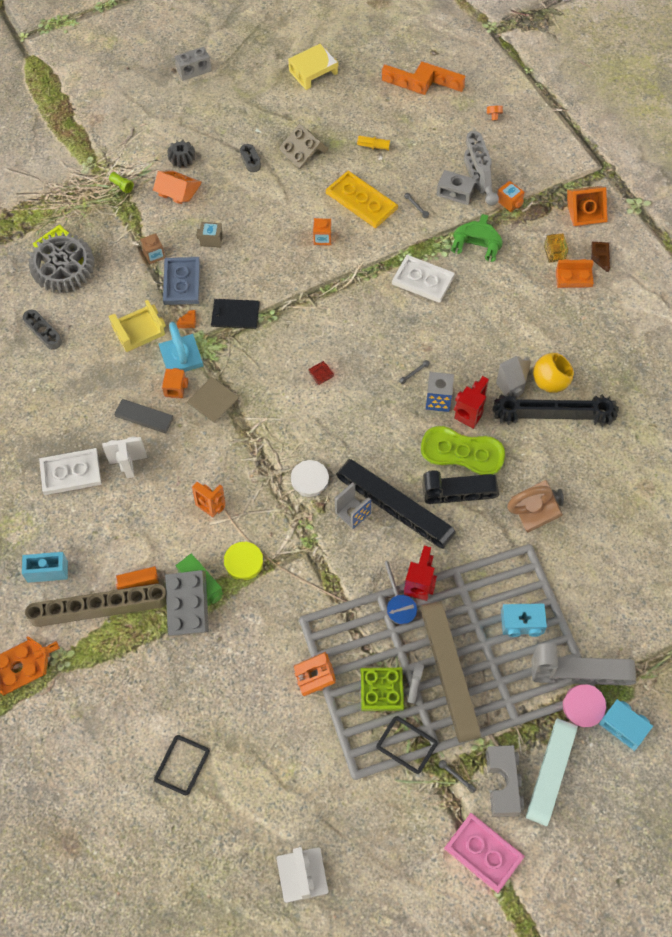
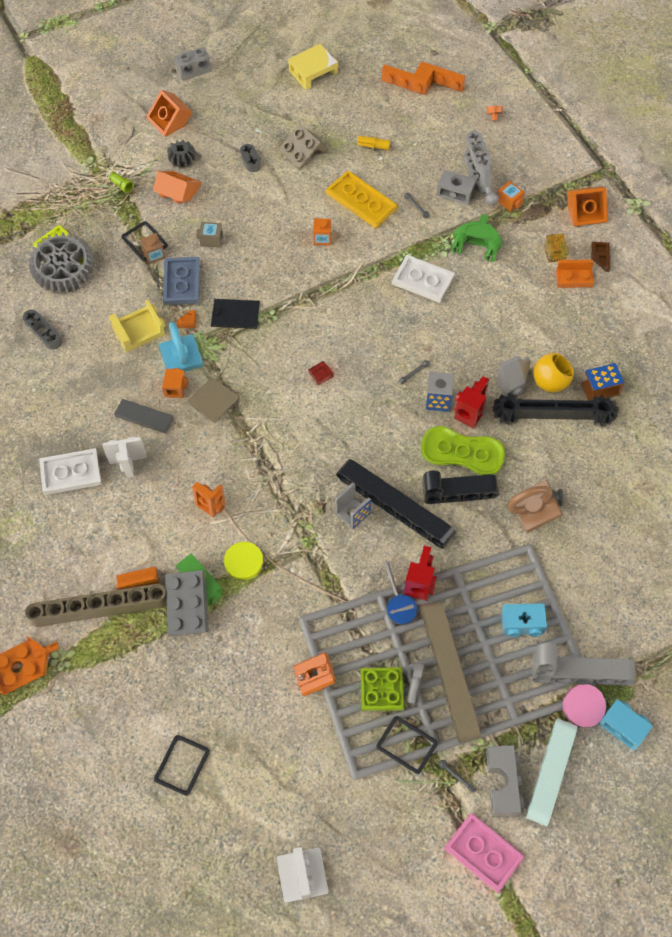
medium azure brick [22,552,68,583] -> none
white tile [291,460,329,497] -> none
none -> black piece [121,221,168,261]
none -> orange slope [146,90,193,136]
none -> piece [581,363,625,401]

